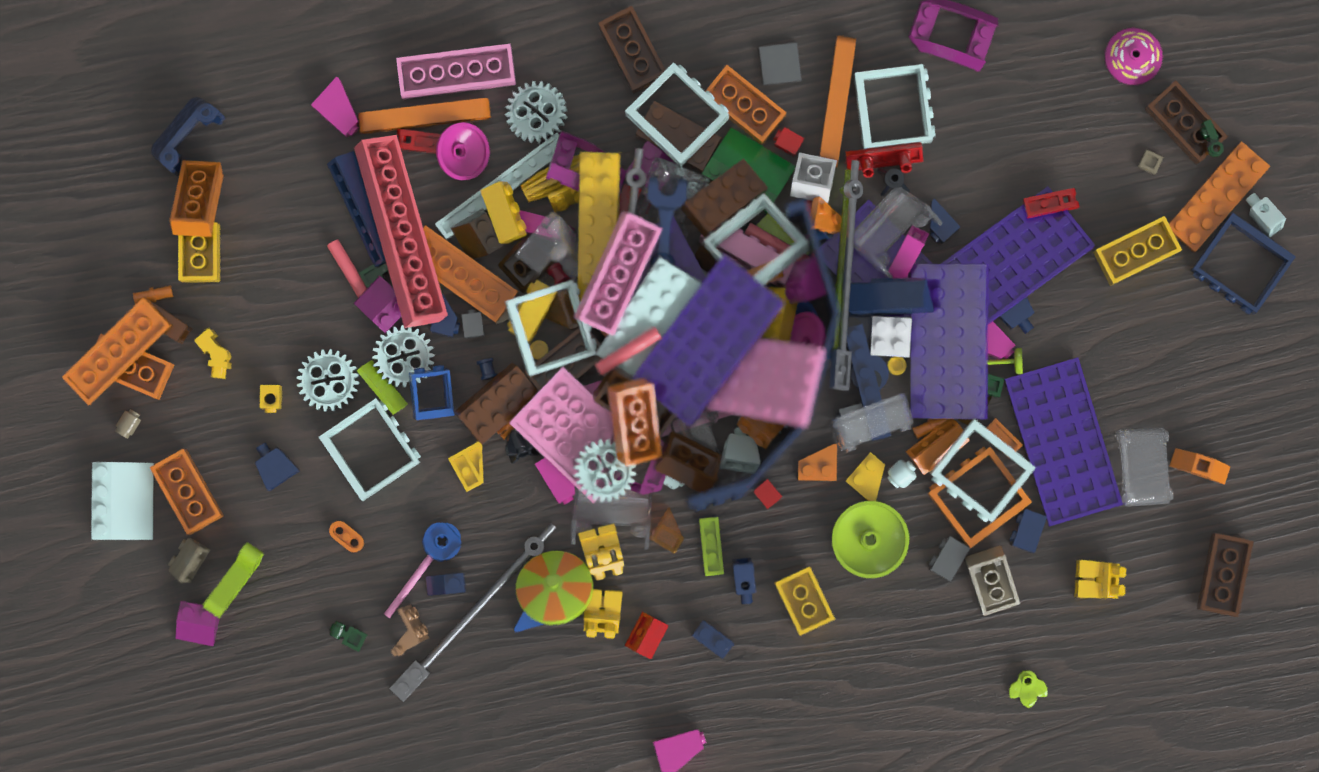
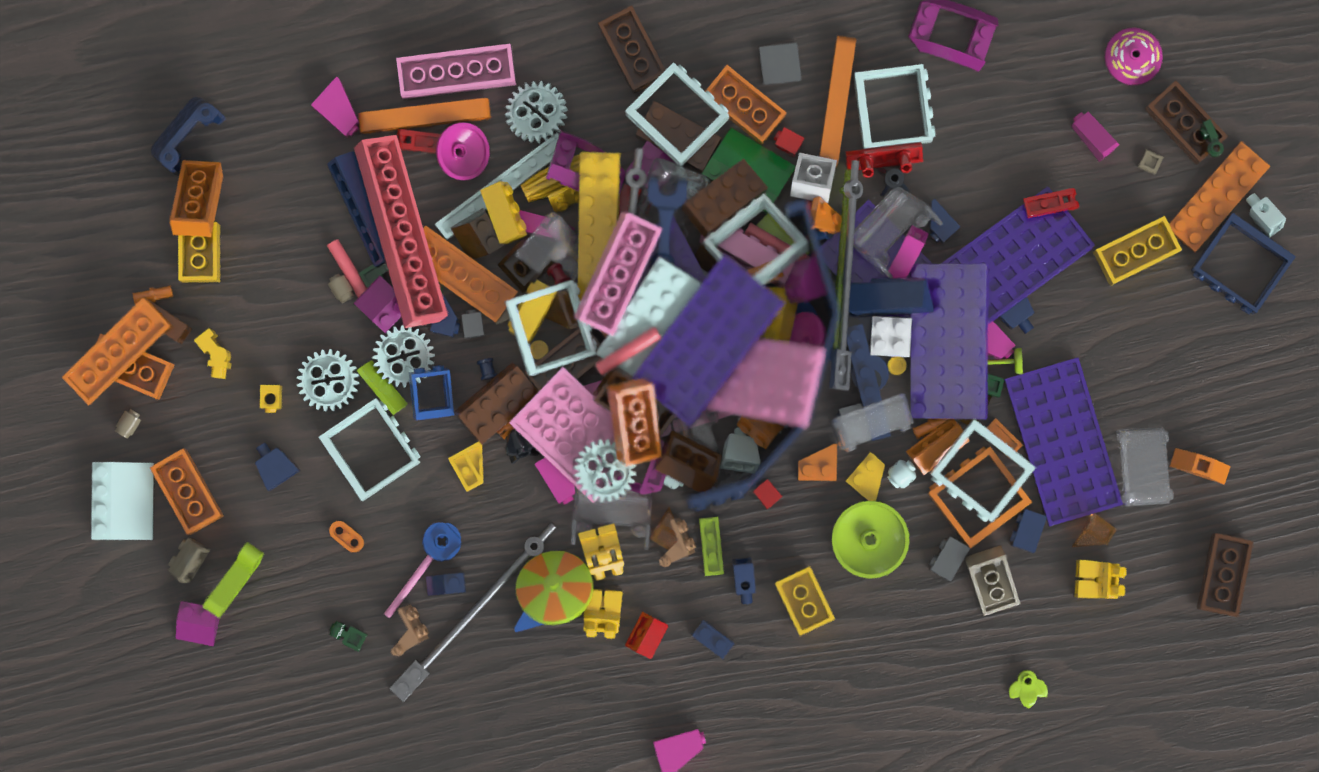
none -> dark tan brick [328,274,354,303]
none -> medium nougat plate [659,517,696,567]
none -> dark pink slope [1071,112,1119,162]
none -> clear orange slope [1072,514,1117,547]

